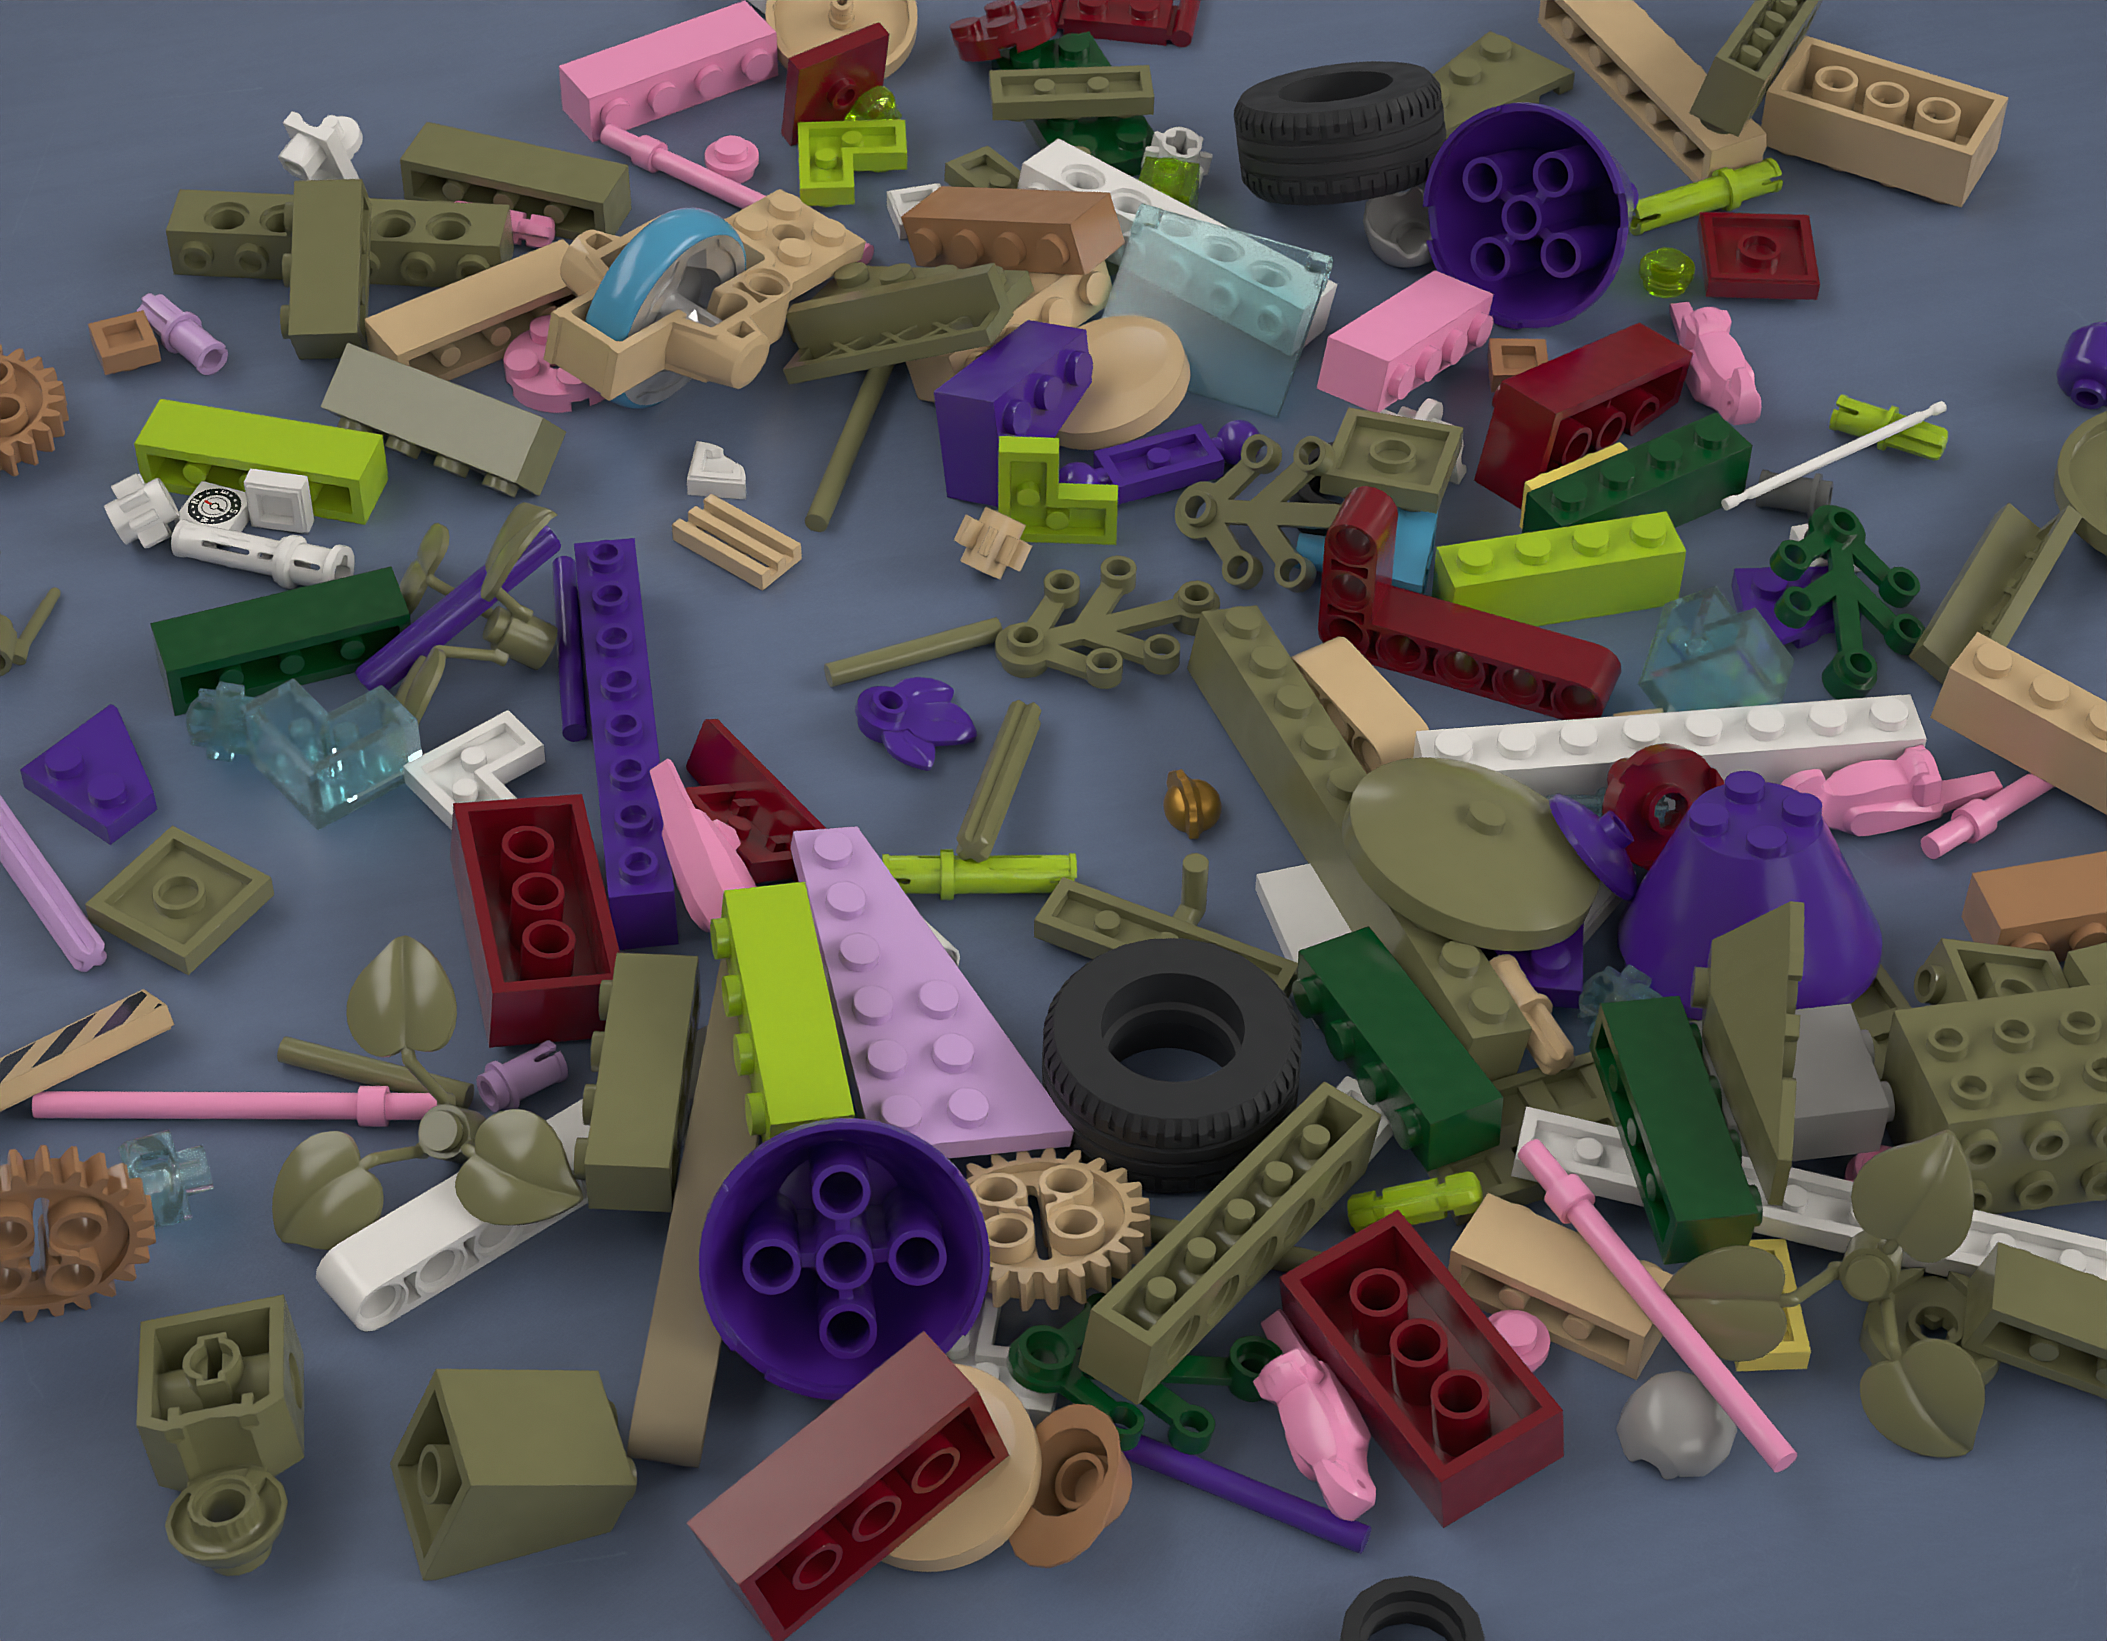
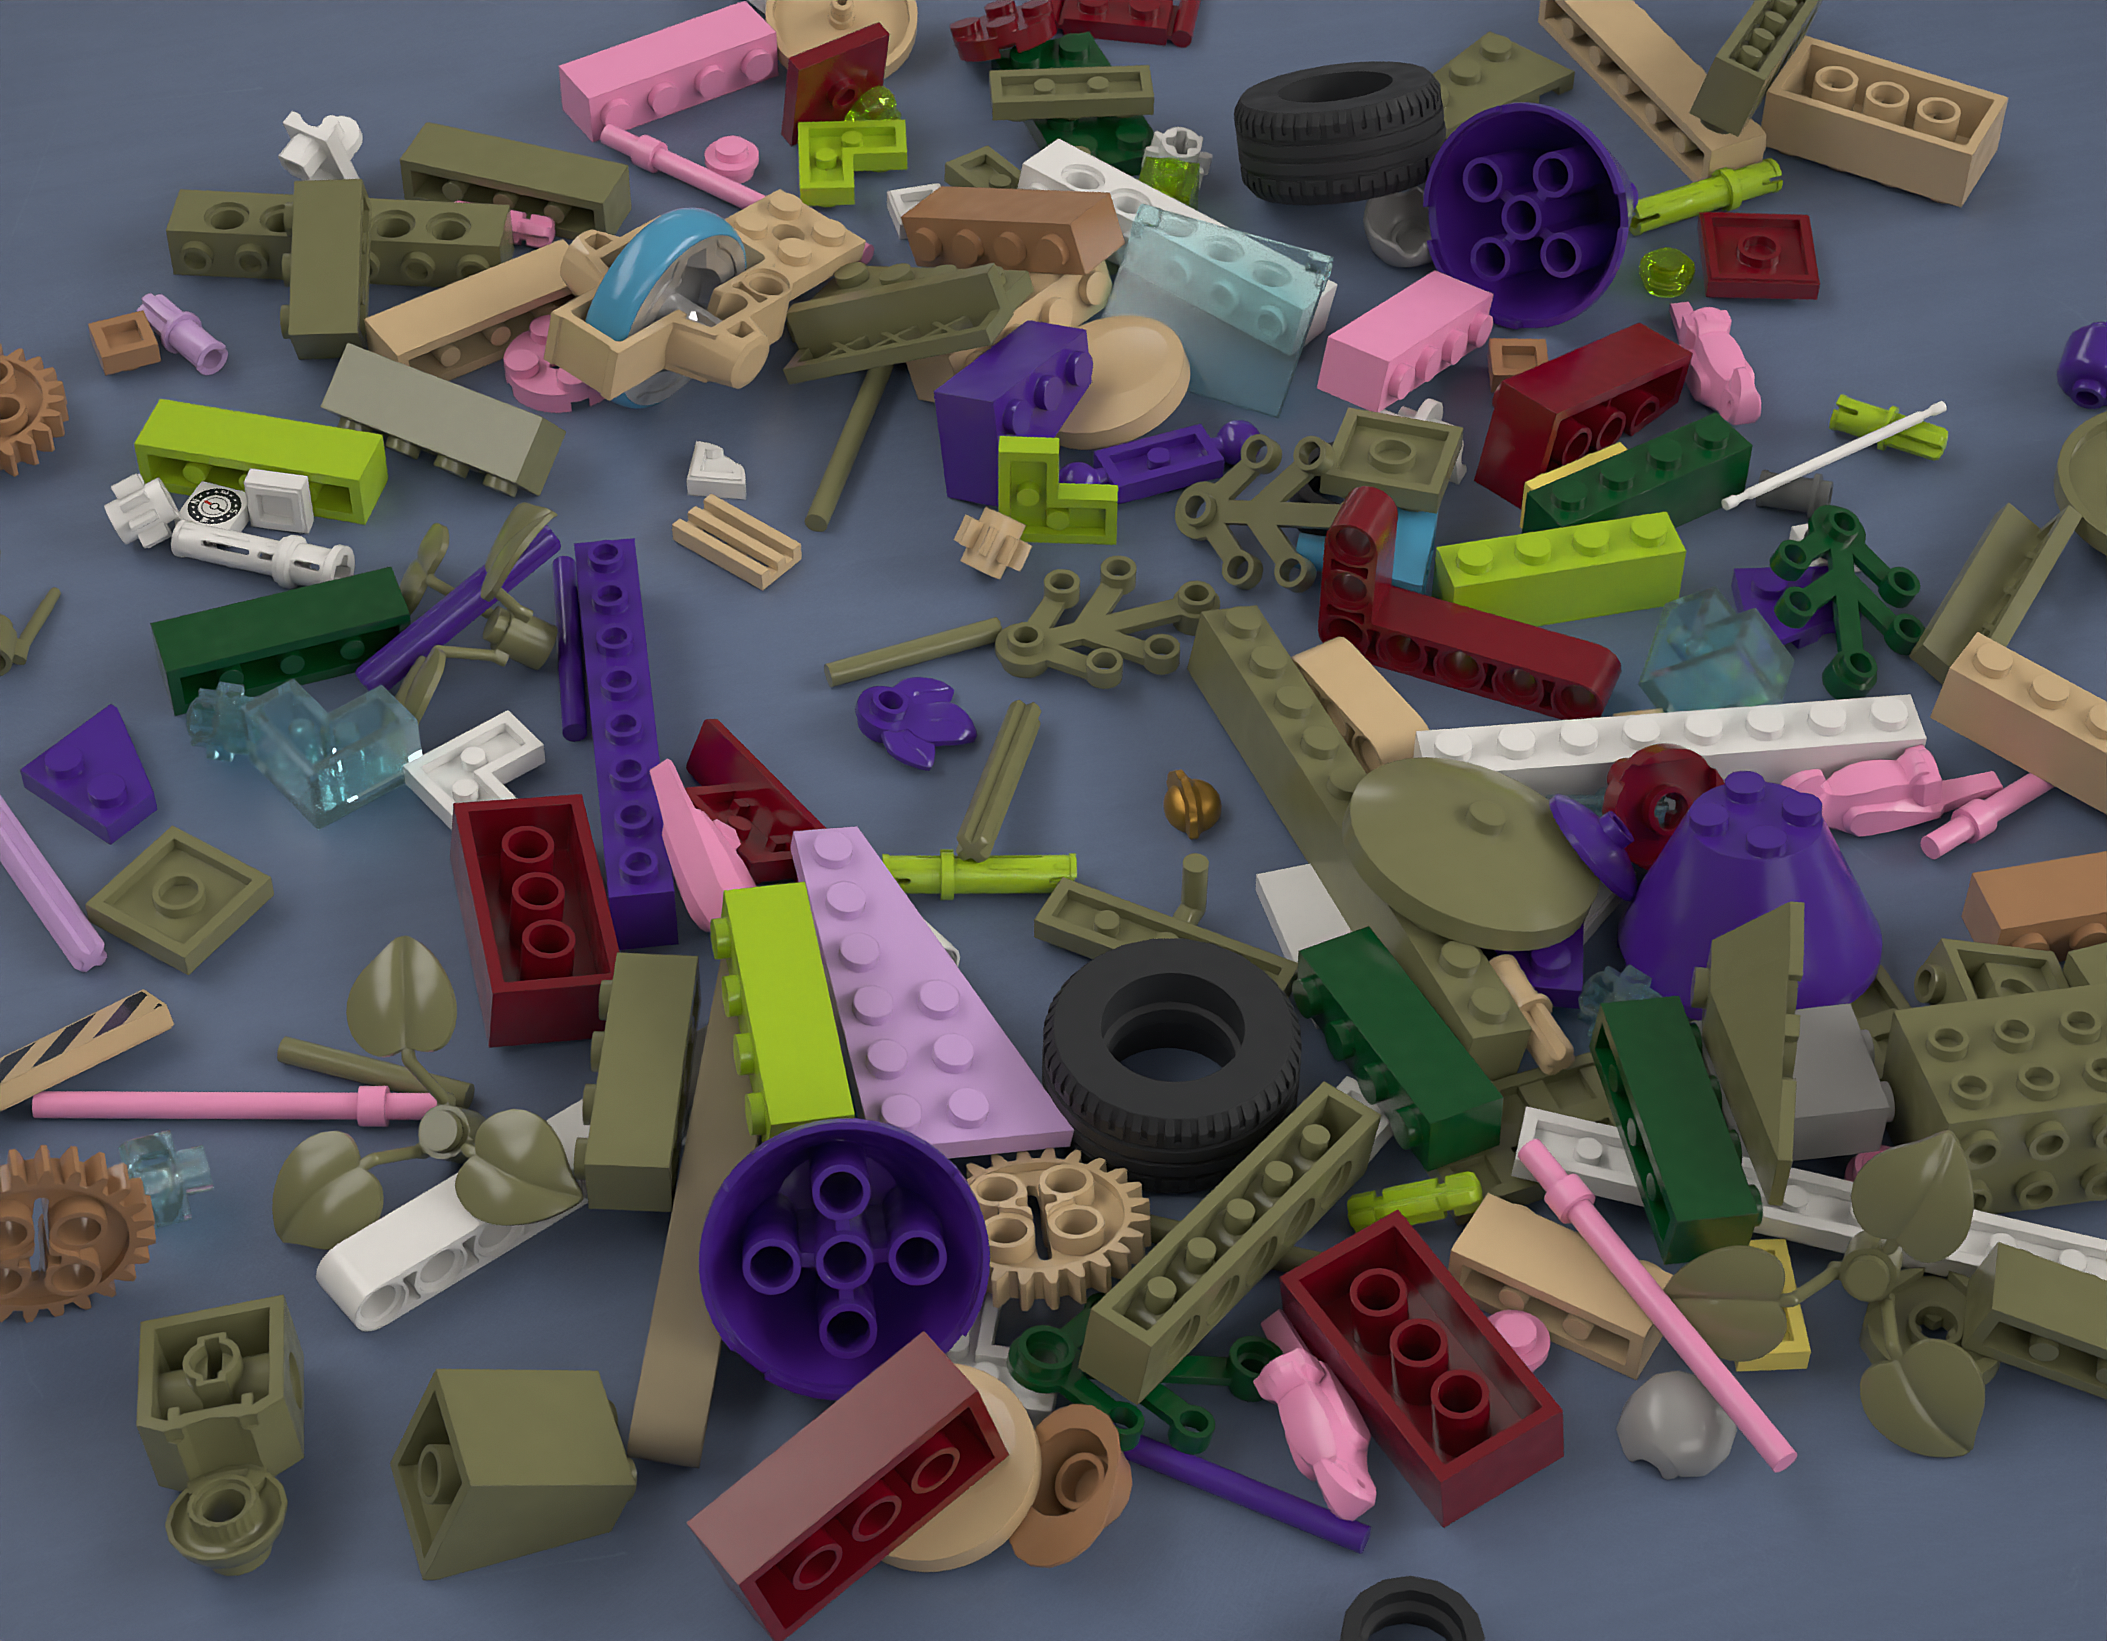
lavender pin [477,1040,568,1112] -> none

